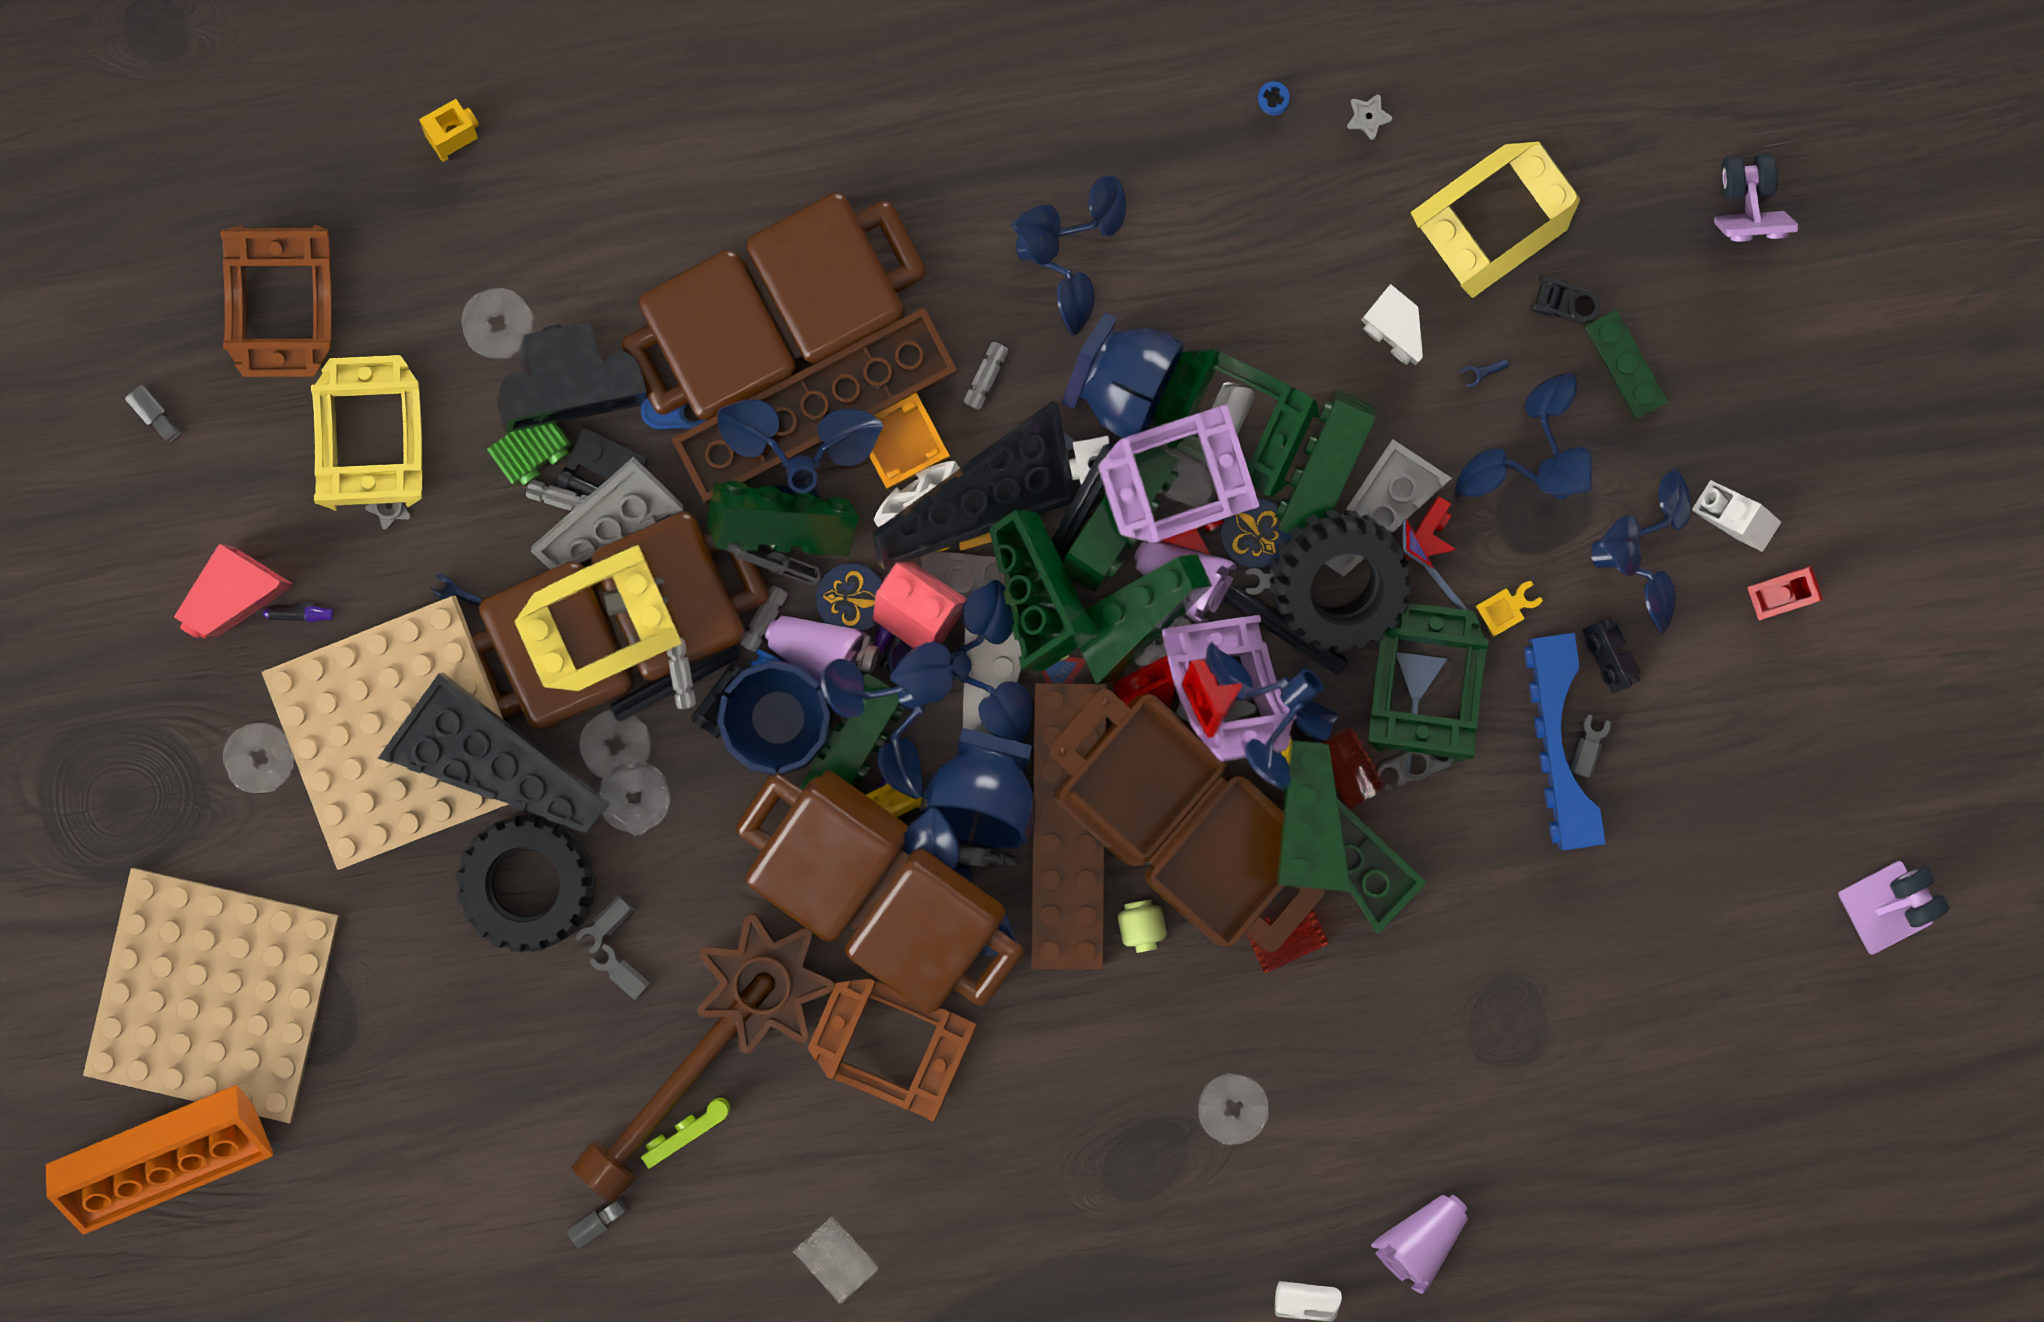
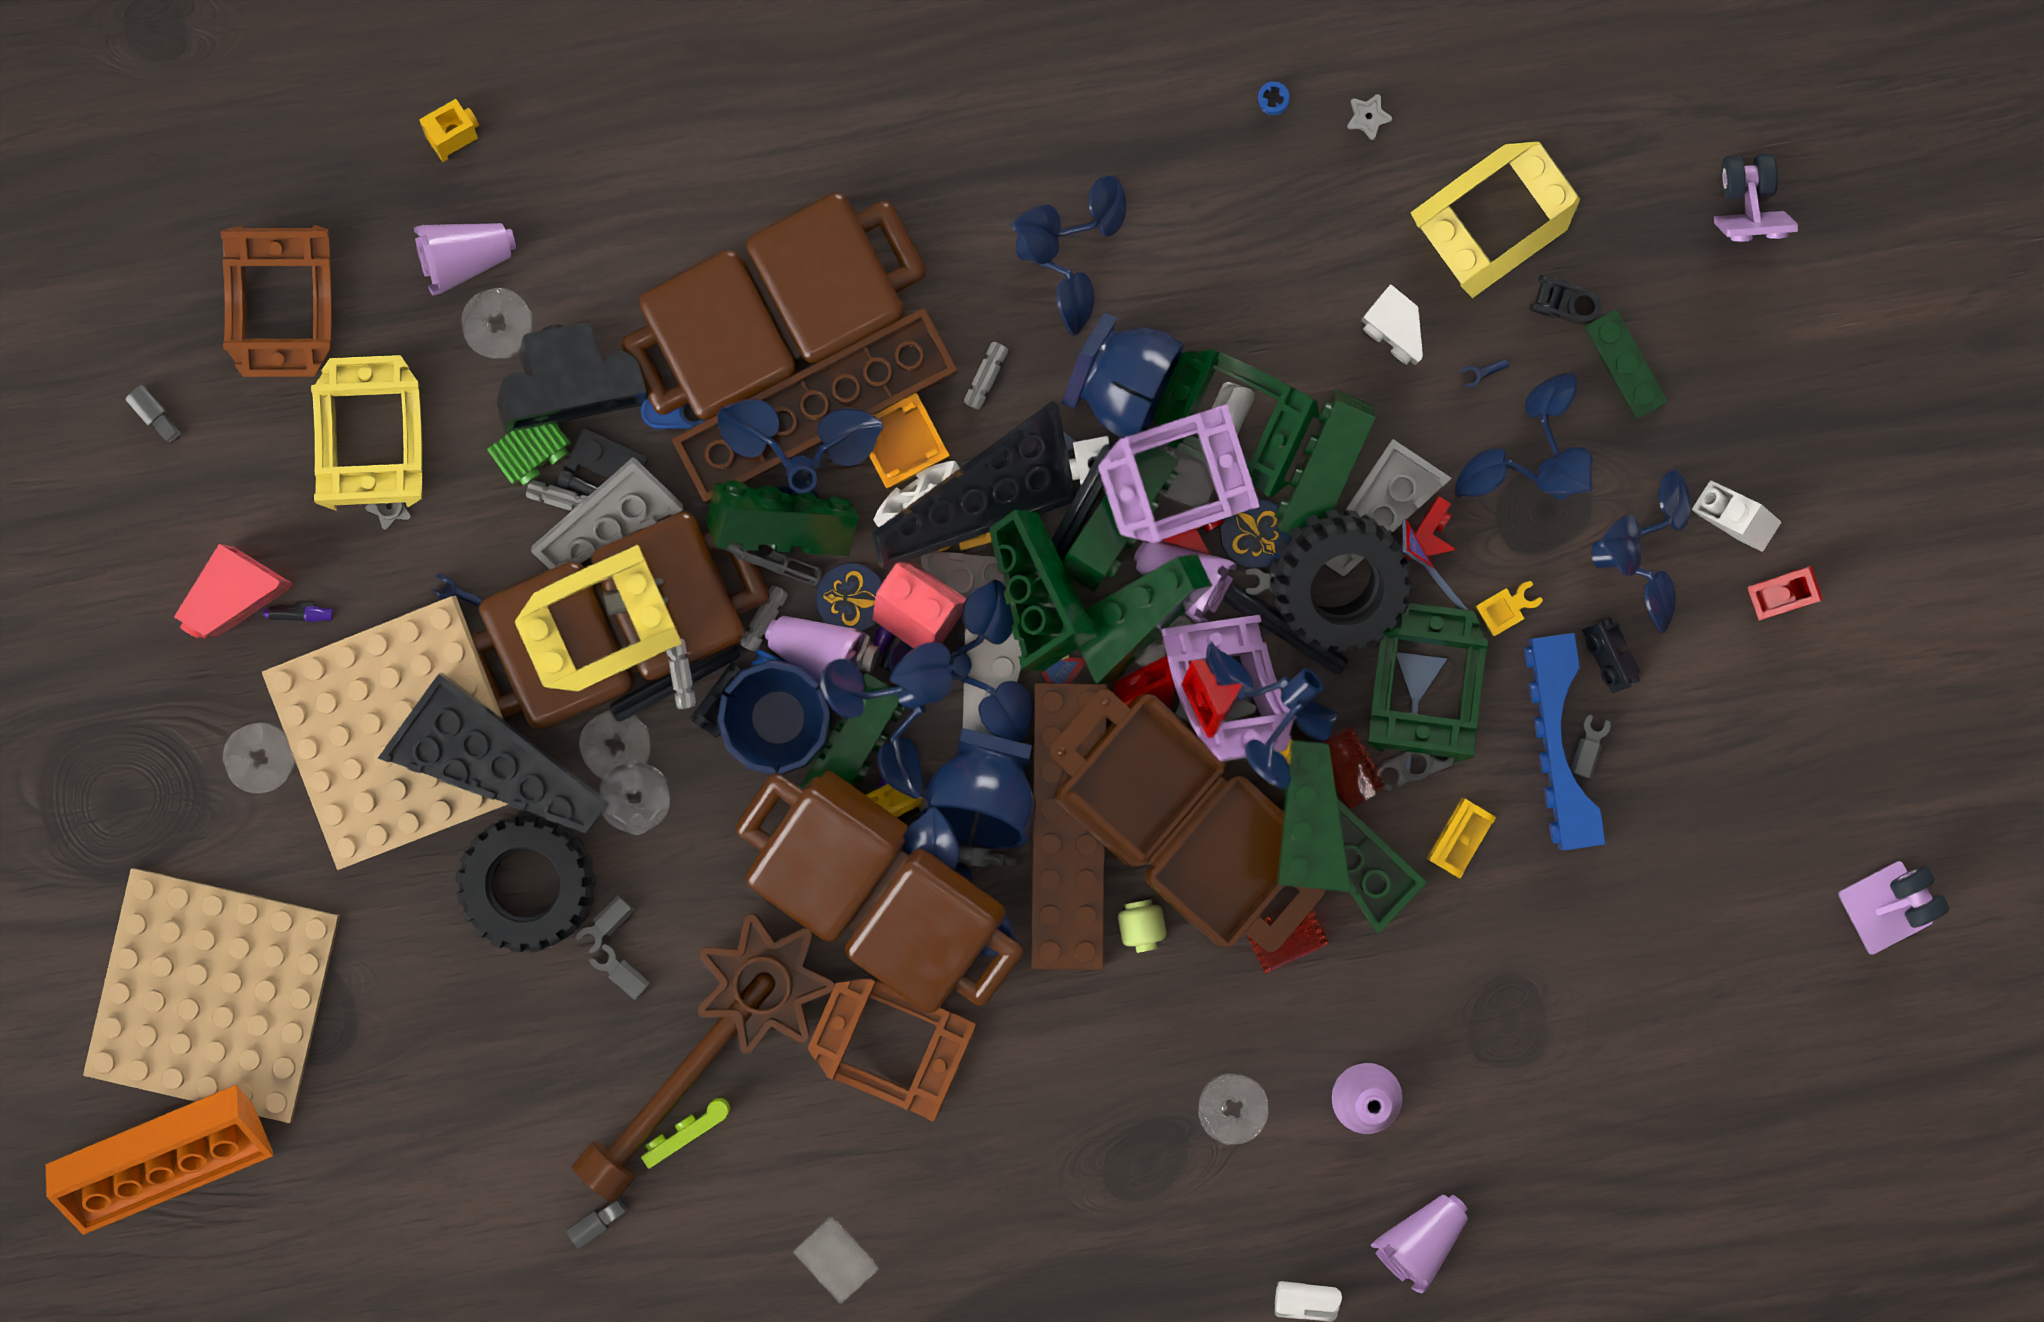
none -> lavender cone [414,223,516,296]
none -> lavender cone [1332,1063,1403,1134]
none -> yellow hinge [1426,798,1496,879]

